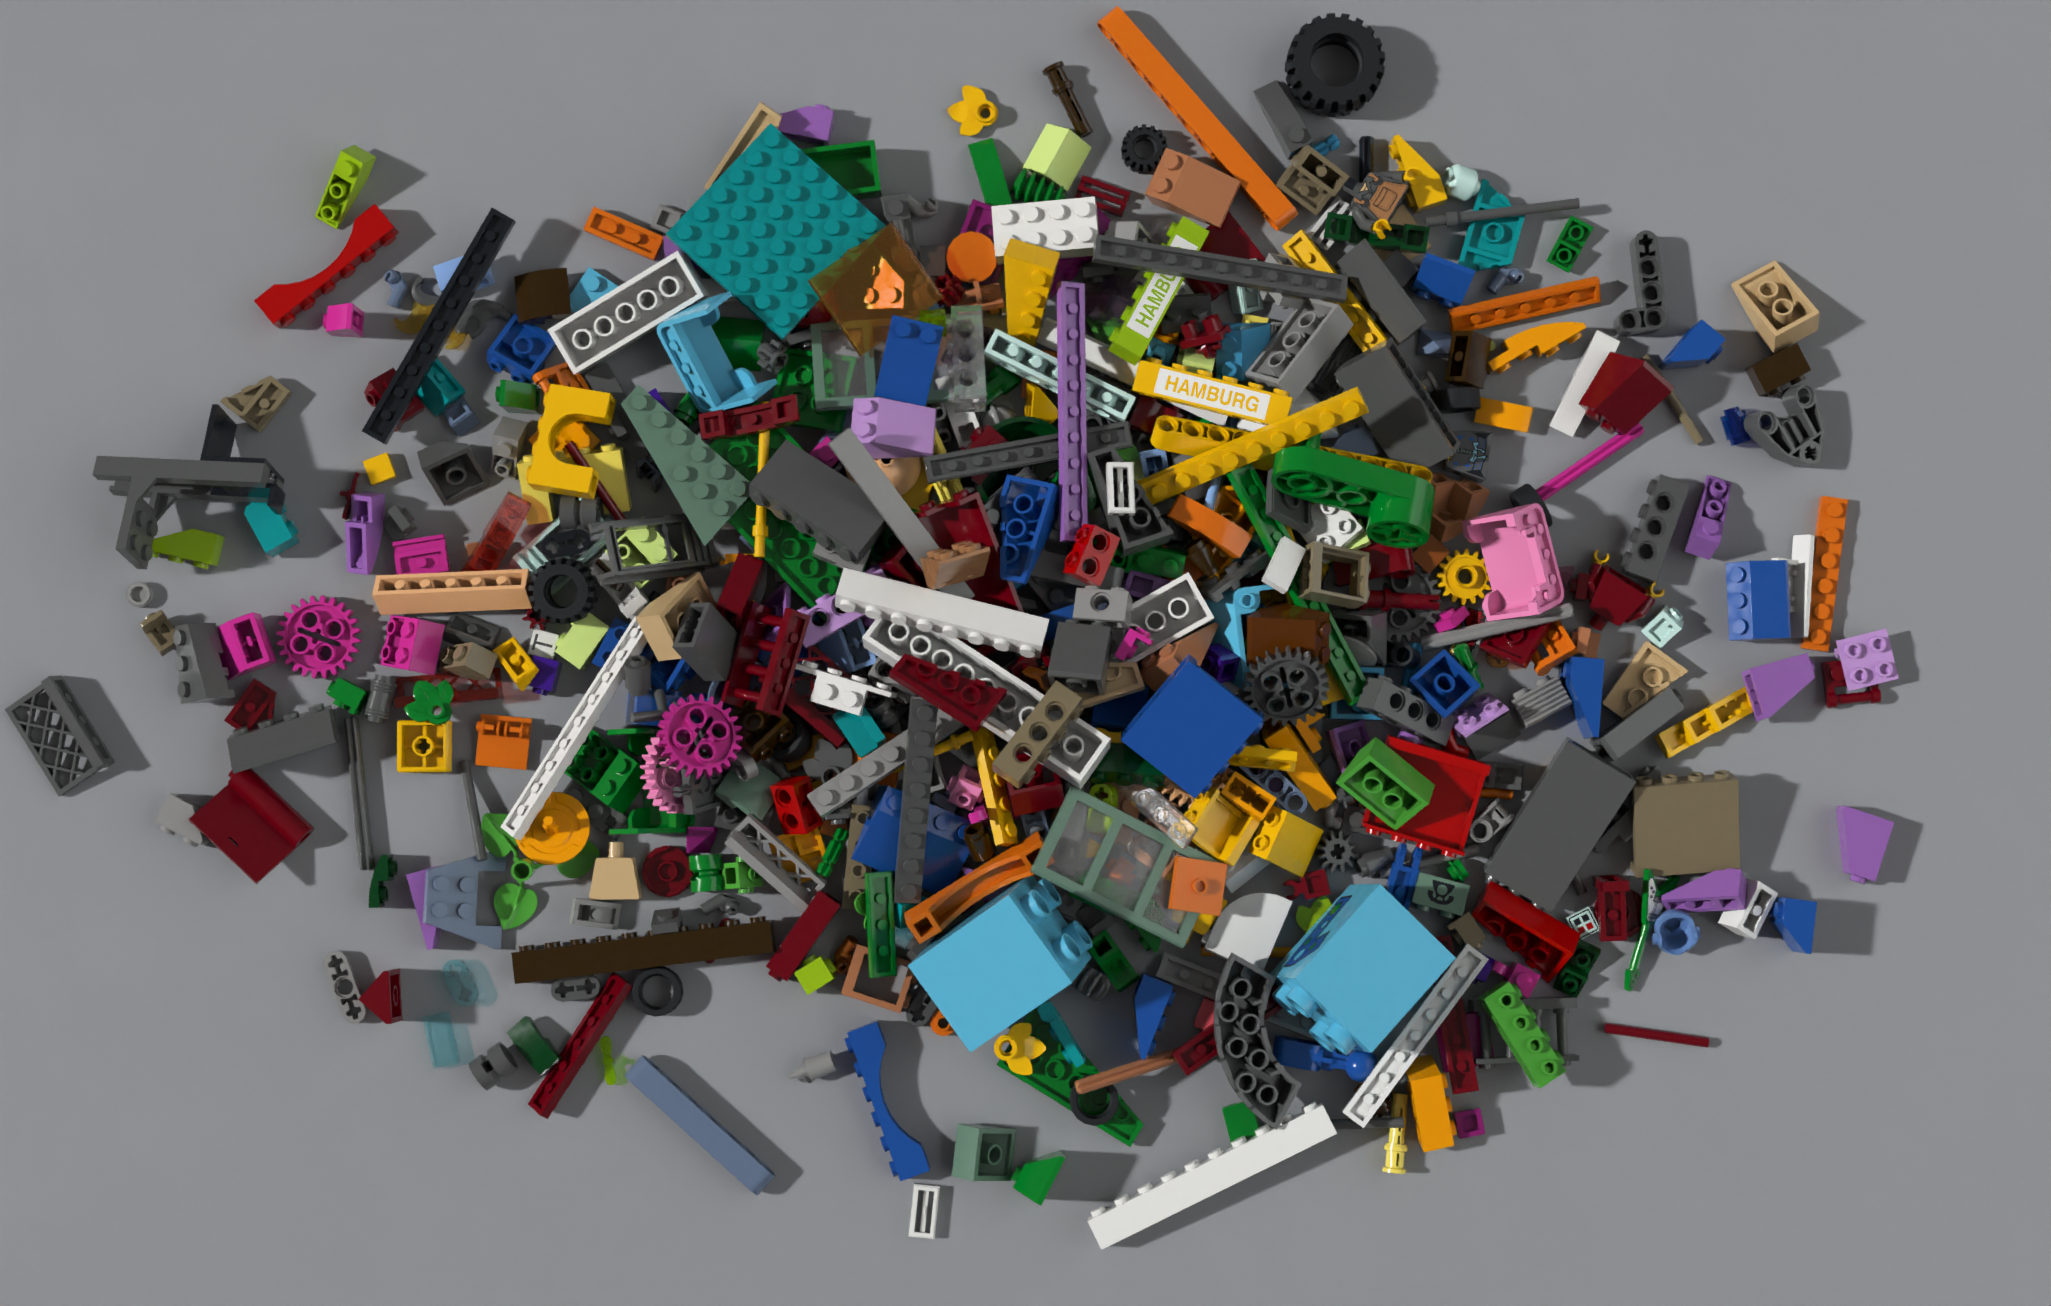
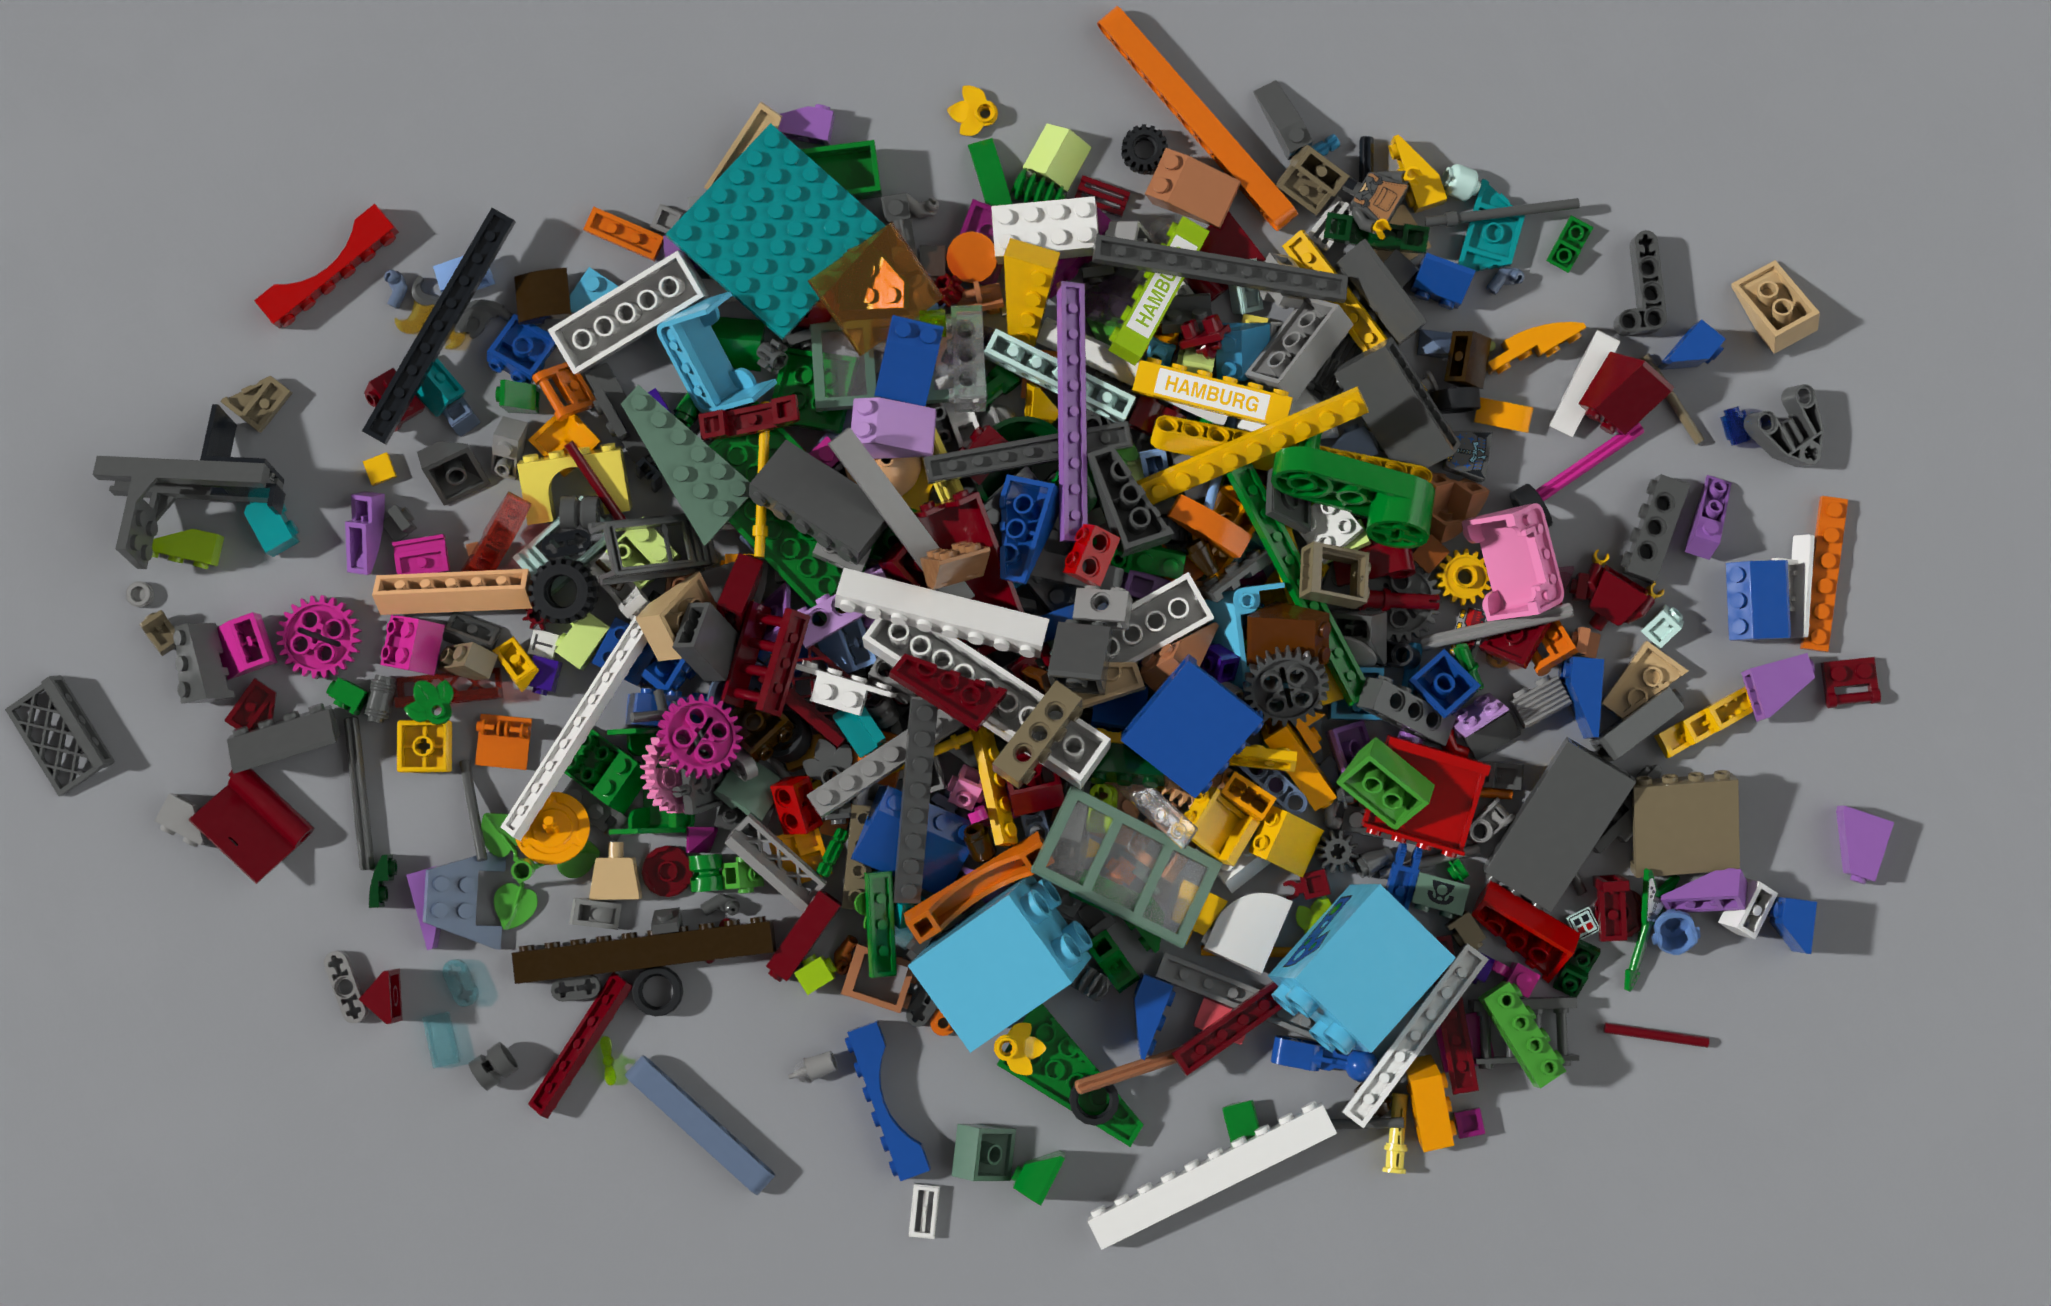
lime slope [315,145,376,229] -> none
dark pink slope [323,303,364,338] -> none
dark red piece [340,472,360,520] -> none
dark green slope [507,1016,561,1075] -> none
yellow arch [526,384,616,500] -> none
dark grey brick [625,655,651,696] -> none
teal hinge [1037,1000,1087,1068] -> none
dark brown pin [1042,61,1093,139] -> none
white tile [1106,462,1135,516] -> none
dark pink bracket [1114,627,1153,662] -> none
orange plate [1168,856,1228,916] -> none
dark grey brick [1214,952,1302,1130] -> none
white tile [1261,536,1306,594] -> none
black tyre [1285,13,1385,117] -> none
dark pink plate [1433,606,1470,633] -> none
orange tile [1448,276,1601,335] -> none
dark brown brick [1745,343,1811,397] -> none
lavender hinge [1834,628,1899,691] -> none

